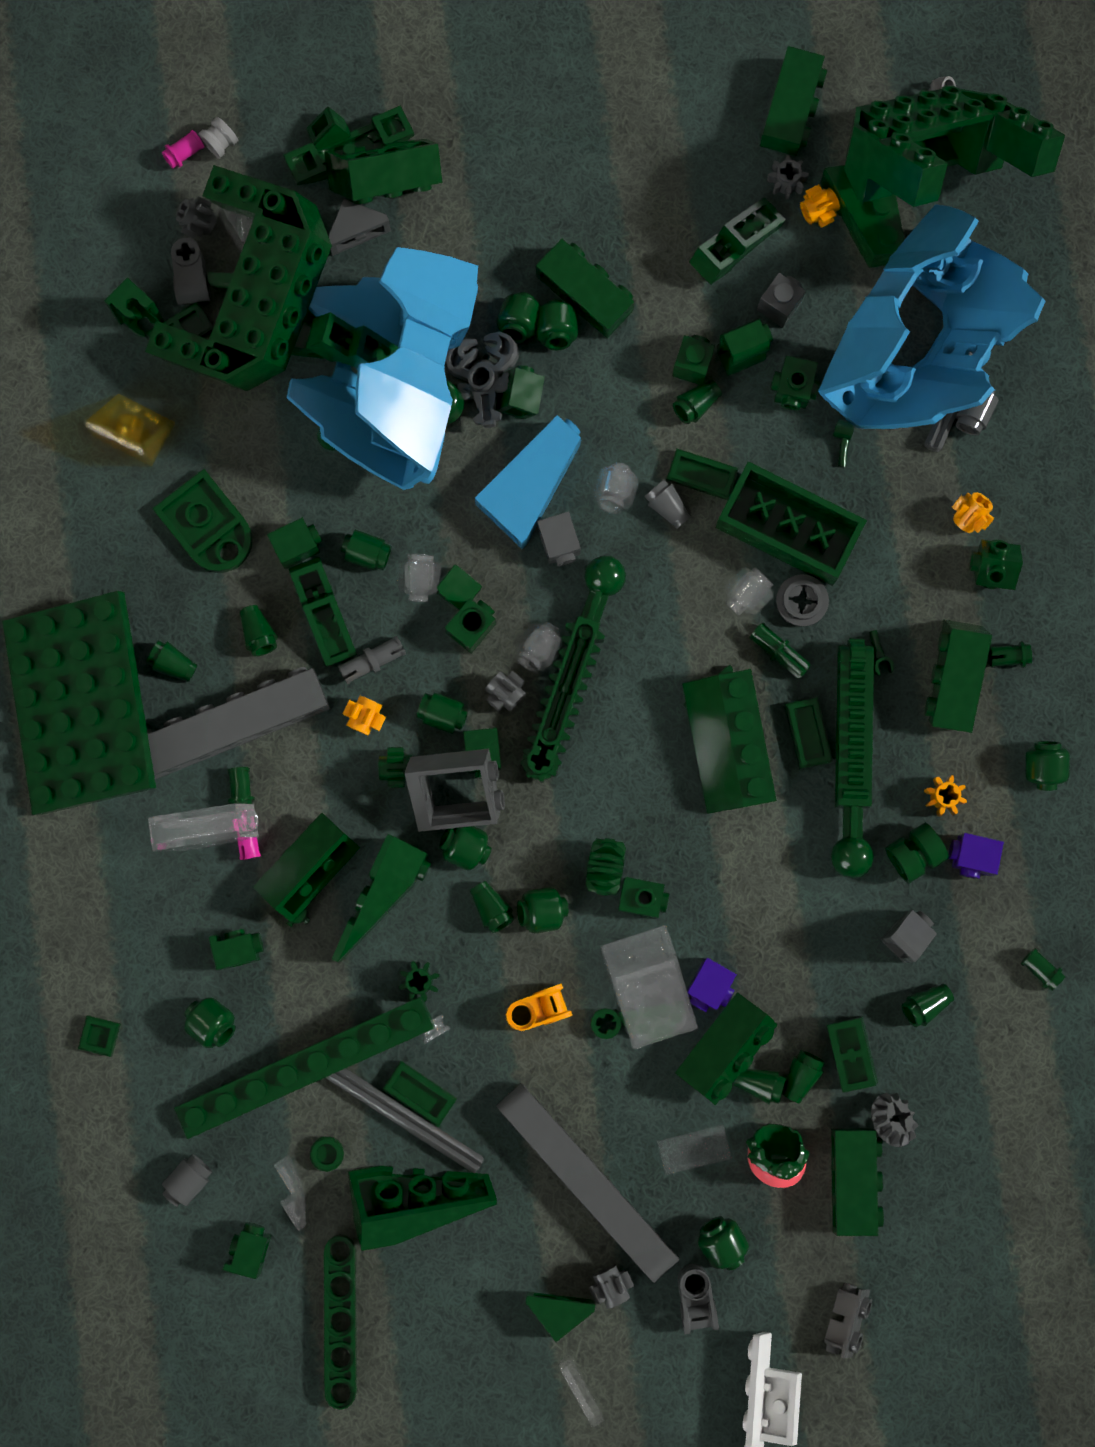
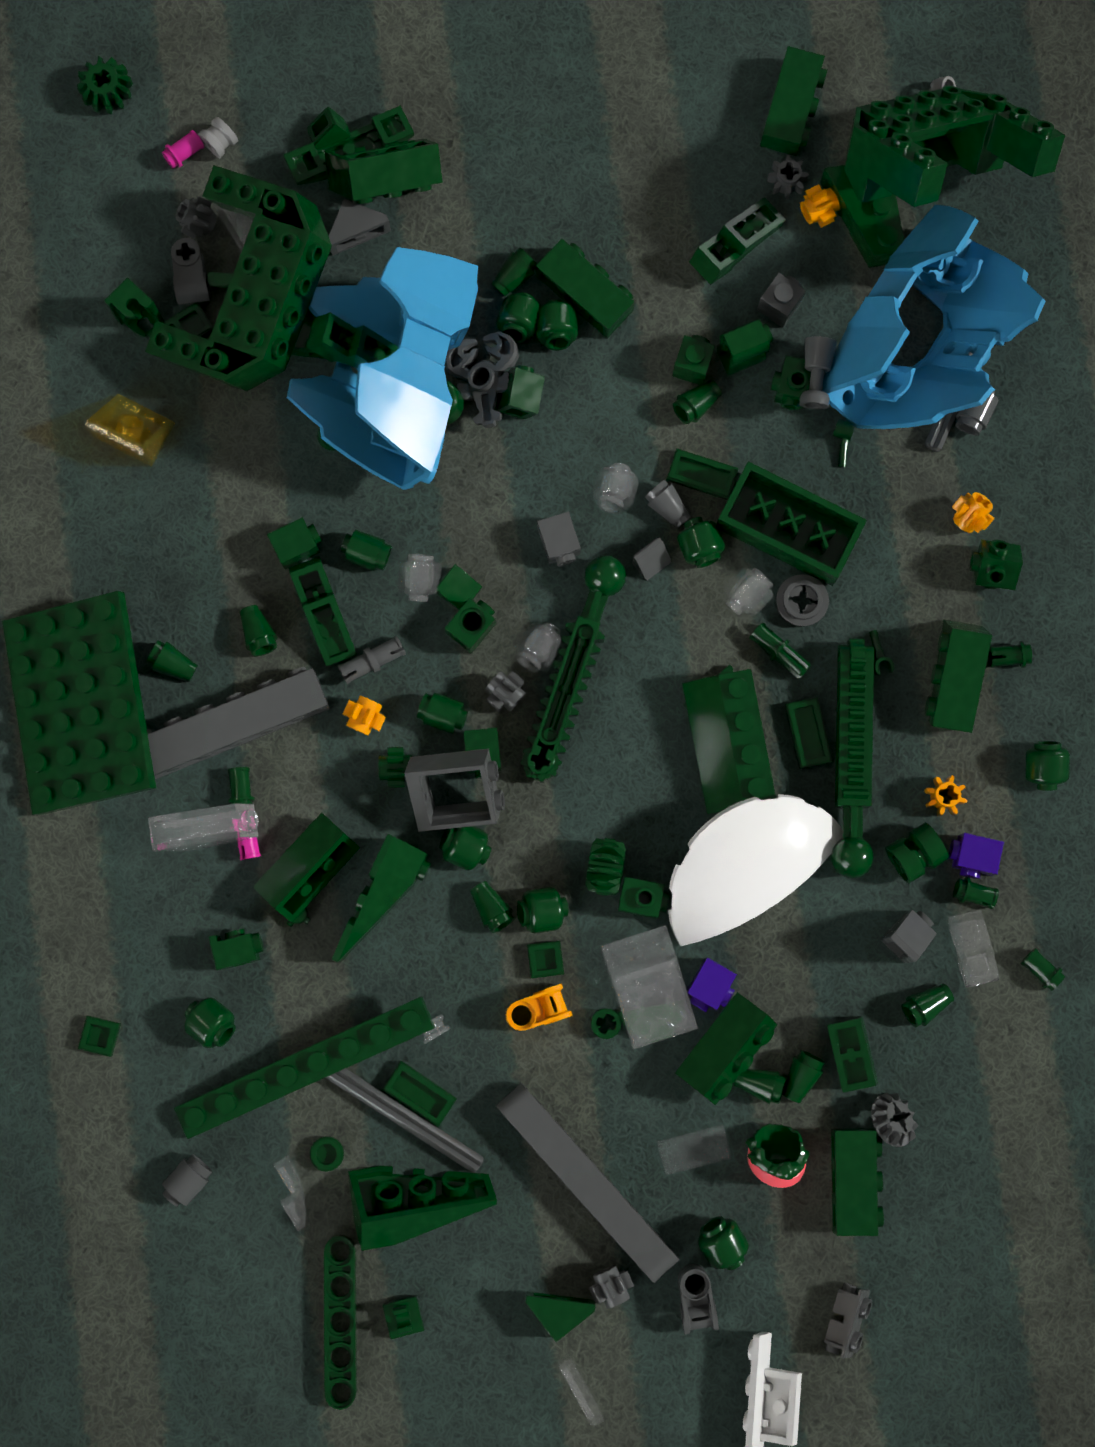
dark green tile [153,469,253,573] -> none
dark green brick [223,1222,271,1279] -> none
dark green gear [399,961,440,1002] -> none
dark azure slope [475,415,581,549] -> none
none -> dark green gear [77,56,133,114]
none -> dark green tile [382,1295,425,1339]
none -> dark green cone [491,247,537,297]
none -> dark green tile [527,941,564,979]
none -> dark grey slope [632,537,671,581]
none -> white brick [668,794,843,946]
none -> dark green head [677,517,725,568]
none -> dark grey piece [799,336,837,409]
none -> clear slope [947,910,999,988]
none -> dark green pin [953,877,999,909]

